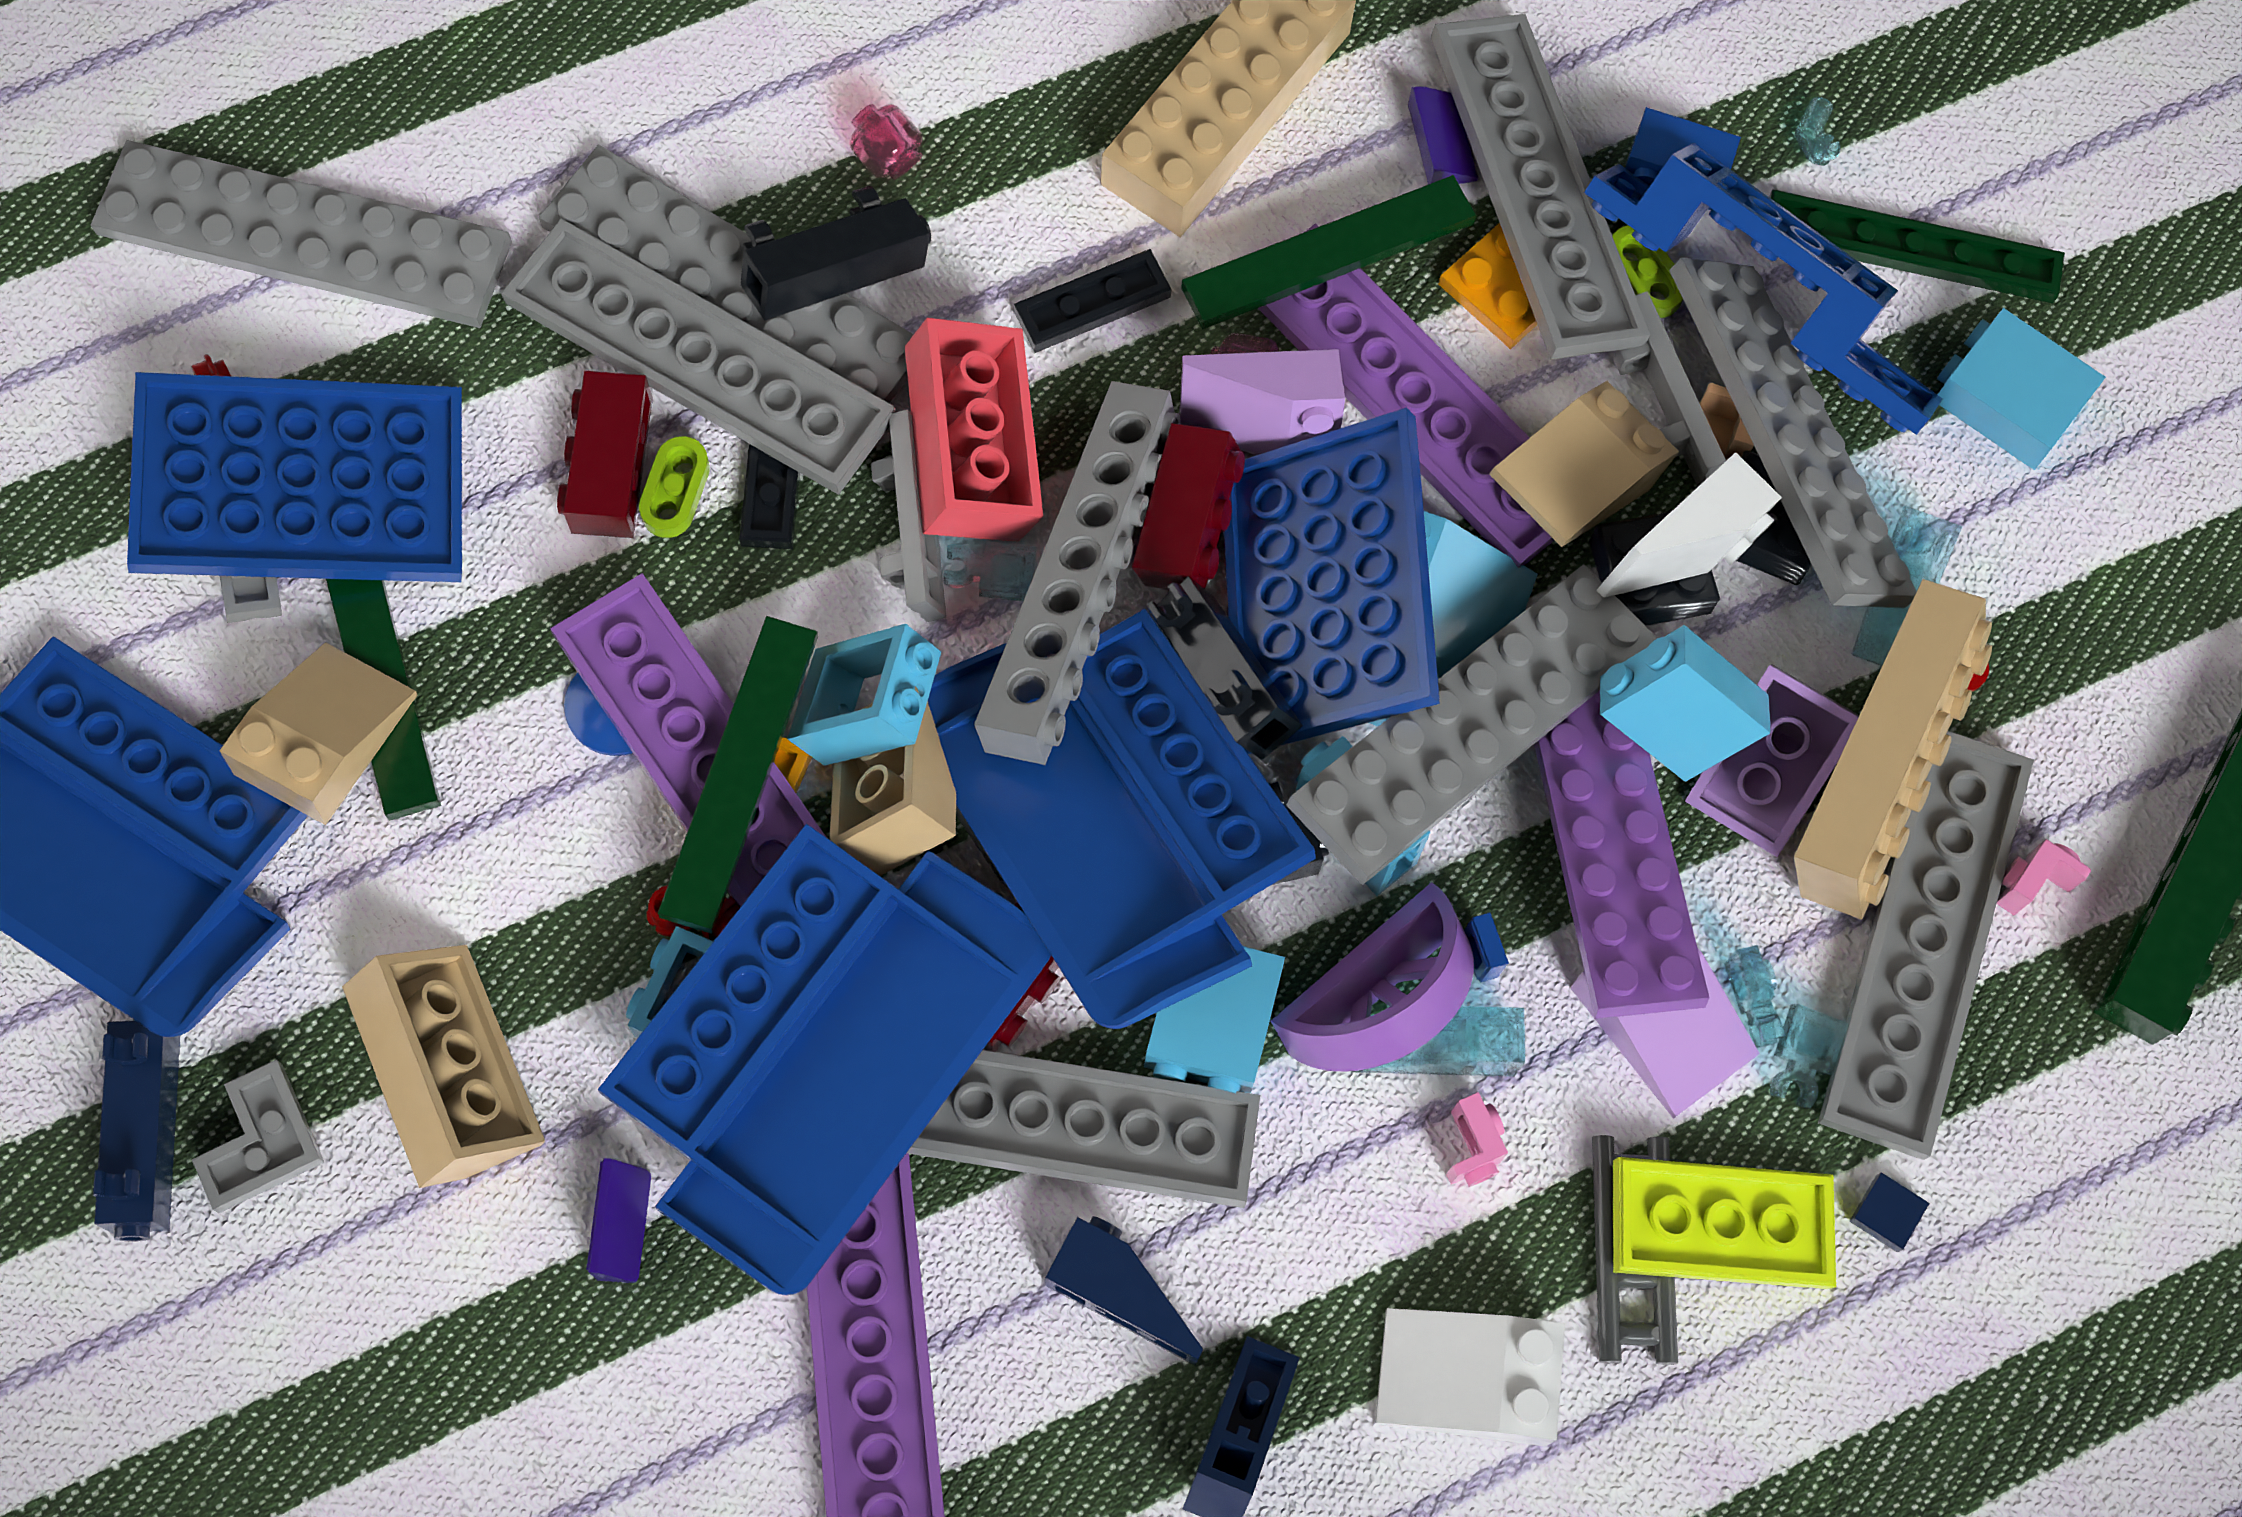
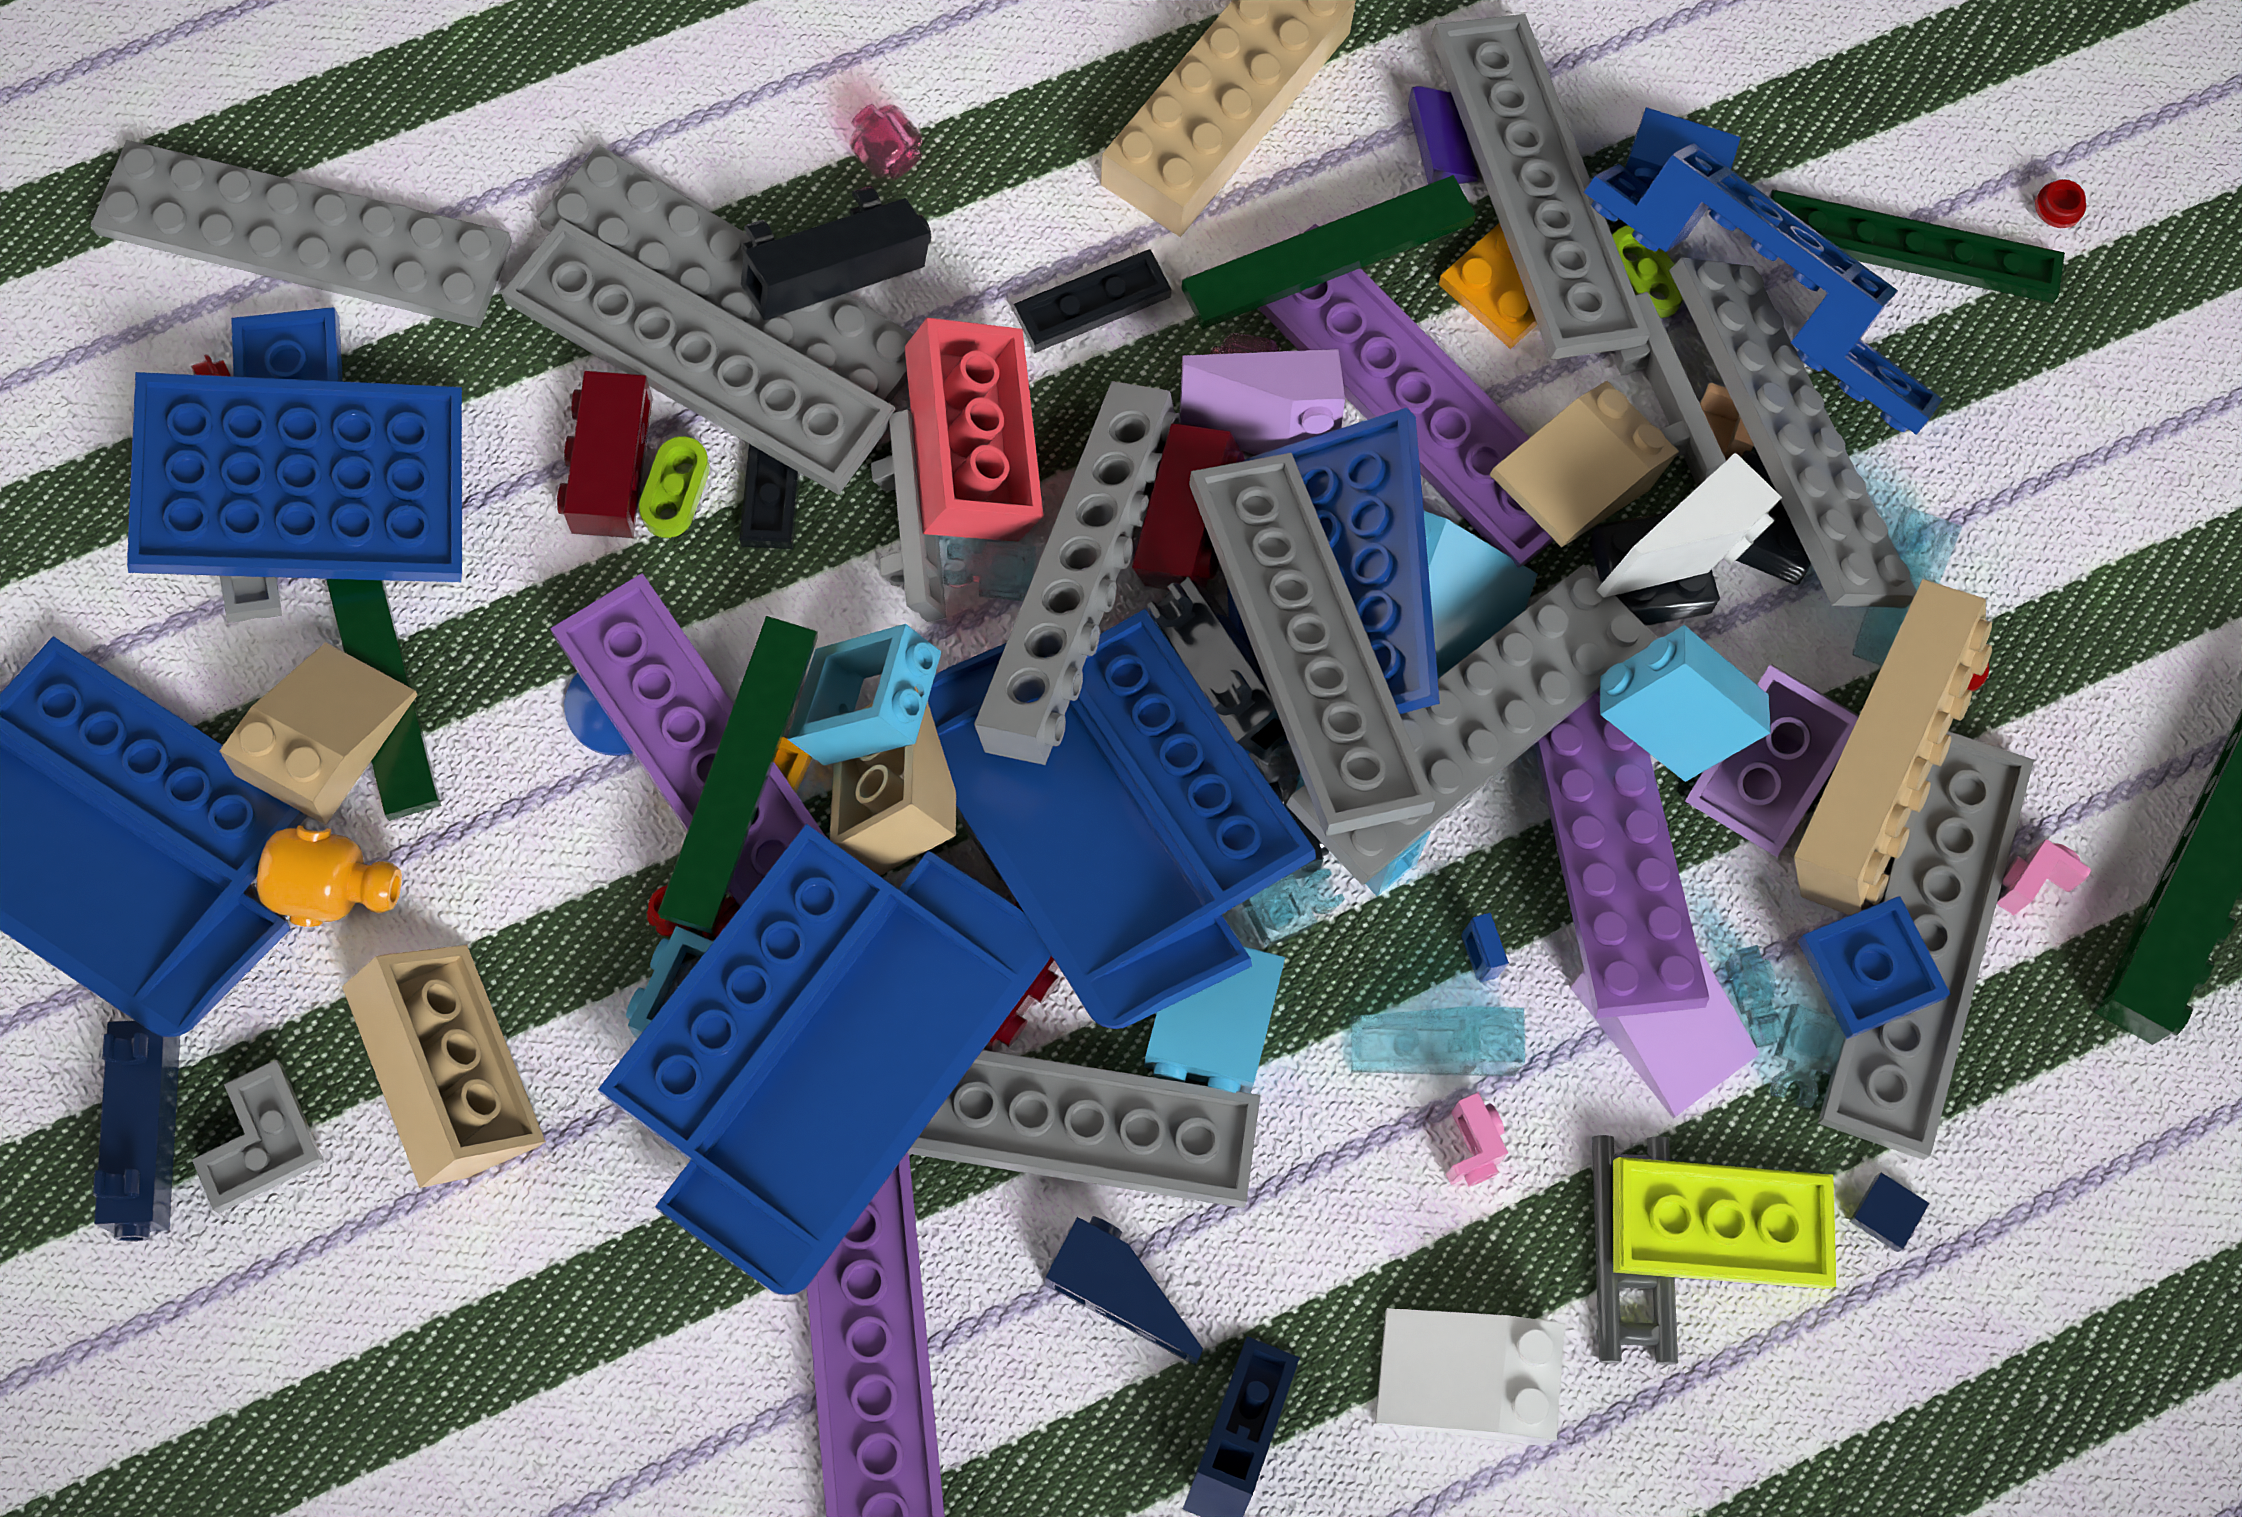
dark purple slope [586,1158,651,1283] -> none
medium lavender window [1271,882,1474,1072] -> none
clear light blue arm [1795,97,1841,166] -> none
medium azure brick [1937,308,2106,470] -> none
none -> blue plate [231,307,343,382]
none -> light orange piece [257,825,402,927]
none -> light grey plate [1189,453,1436,836]
none -> clear light blue plate [1242,869,1345,948]
none -> blue plate [1797,896,1951,1039]
none -> red plate [2035,179,2086,228]

